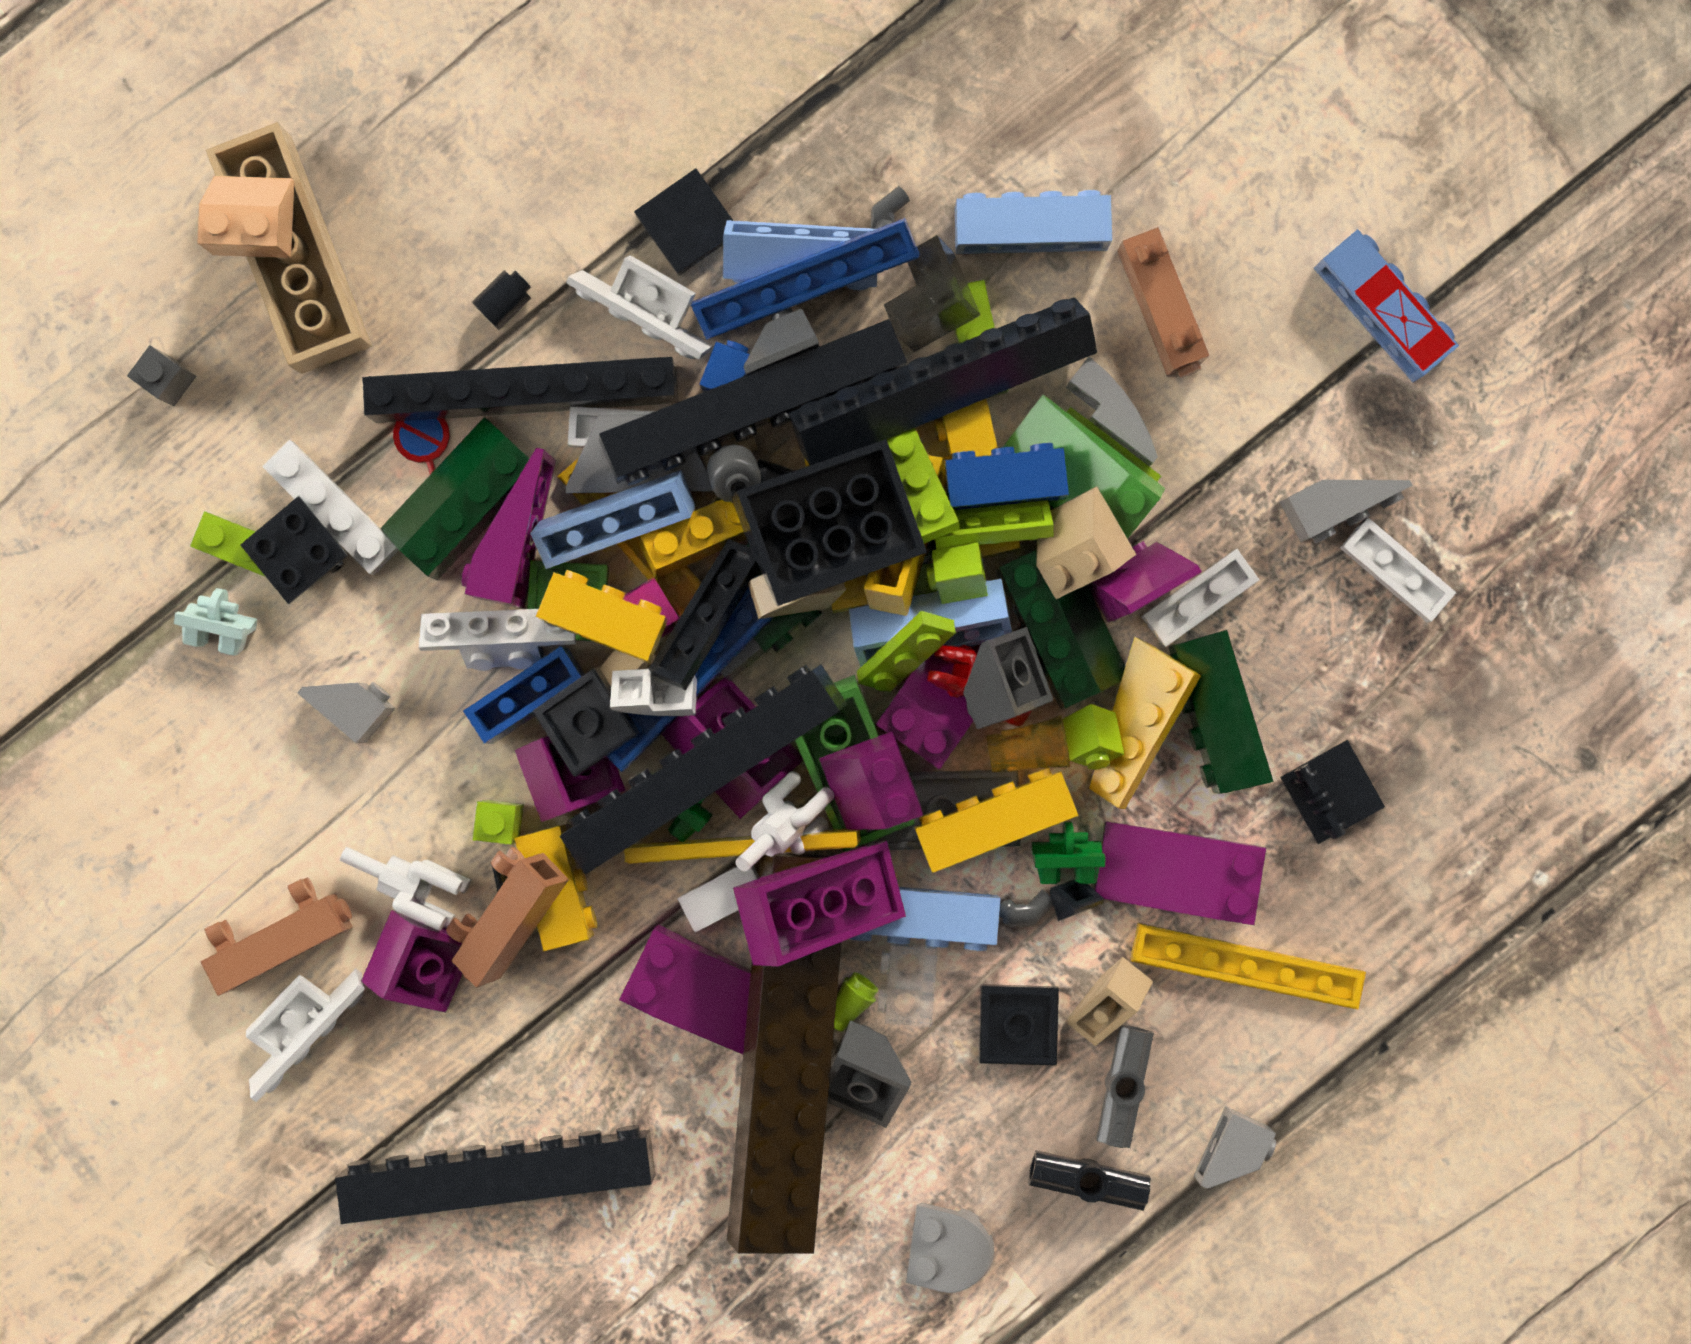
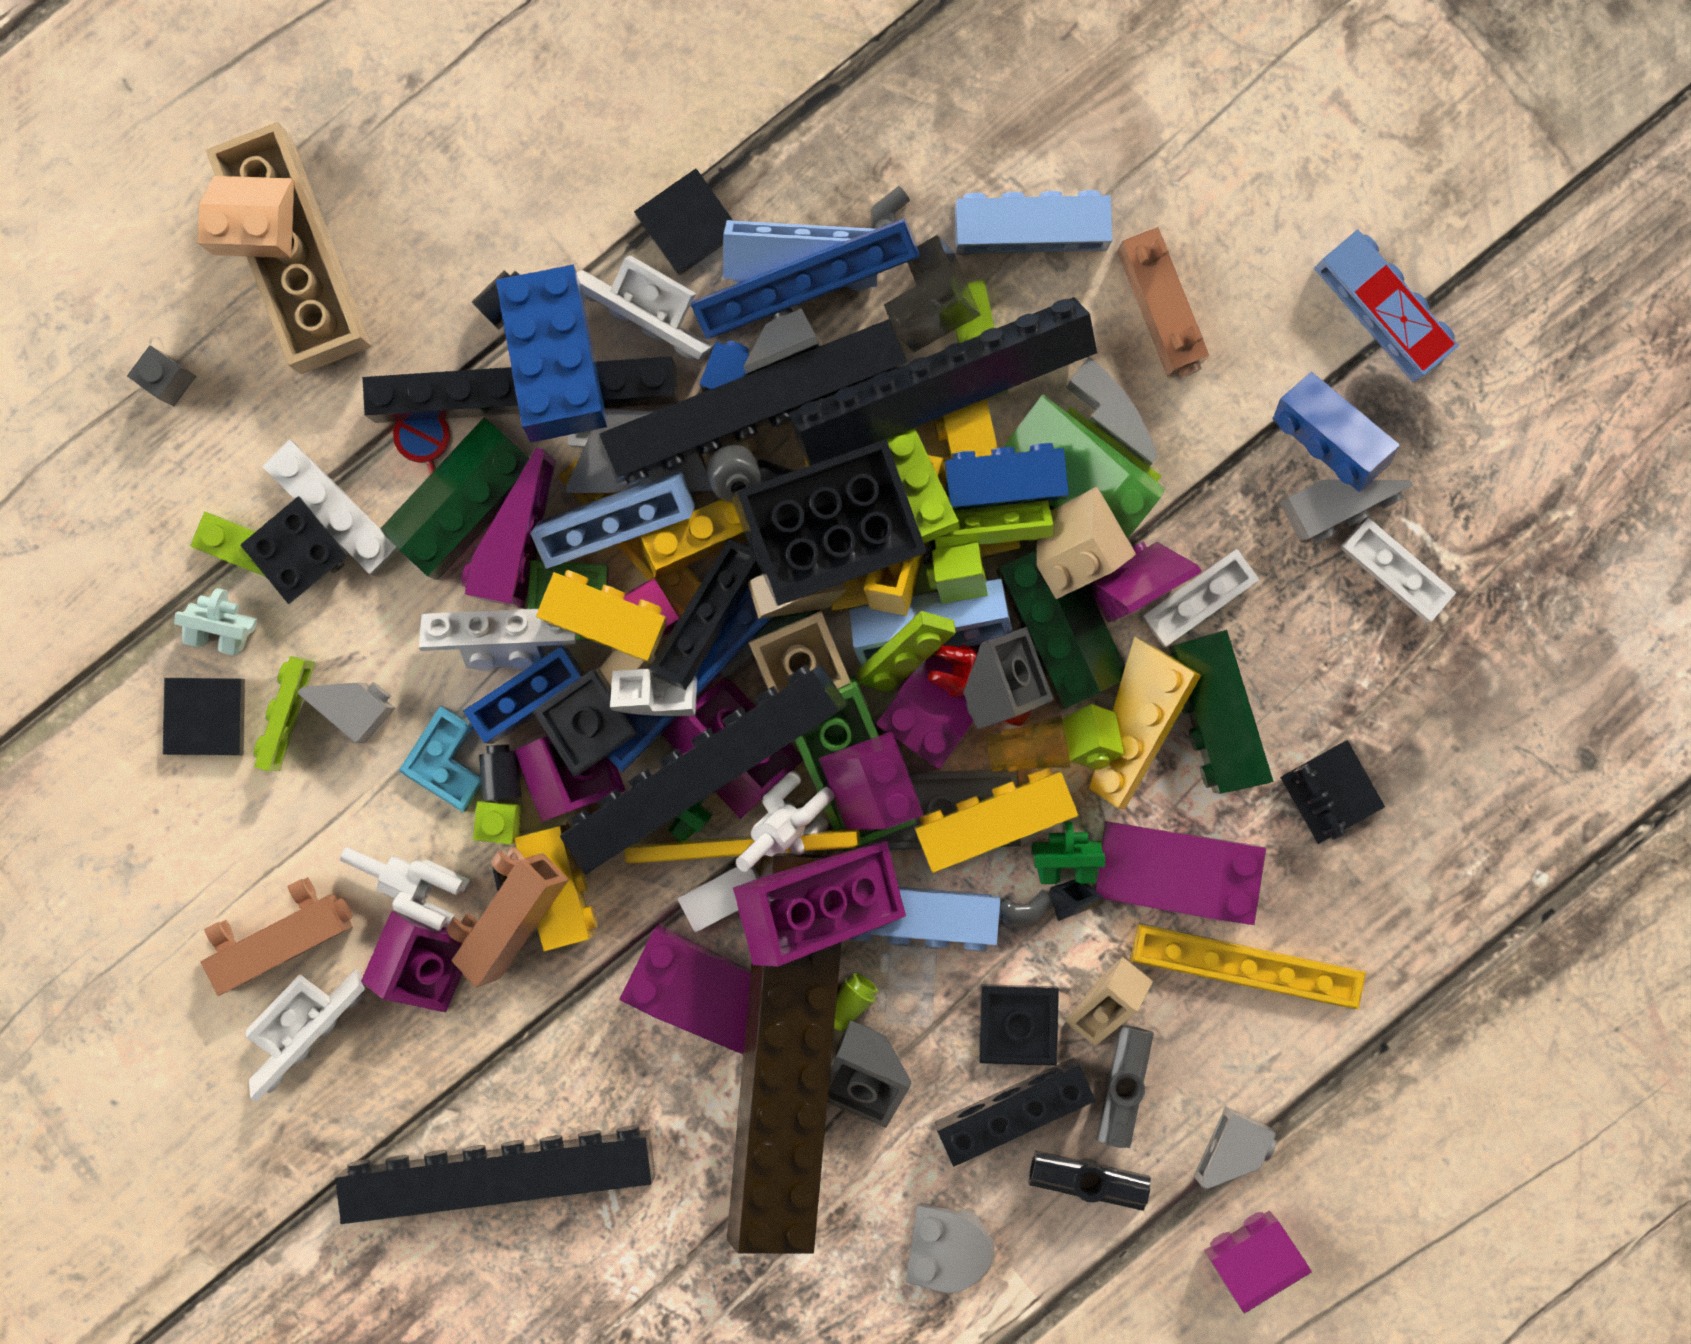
none -> black tile [163,678,245,755]
none -> lime plate [253,656,315,772]
none -> medium azure tile [398,706,482,812]
none -> black brick [479,744,522,801]
none -> blue brick [496,264,608,443]
none -> tan slope [748,611,851,692]
none -> black brick [935,1057,1096,1167]
none -> magenta slope [1204,1210,1312,1314]
none -> brick [1272,371,1400,492]

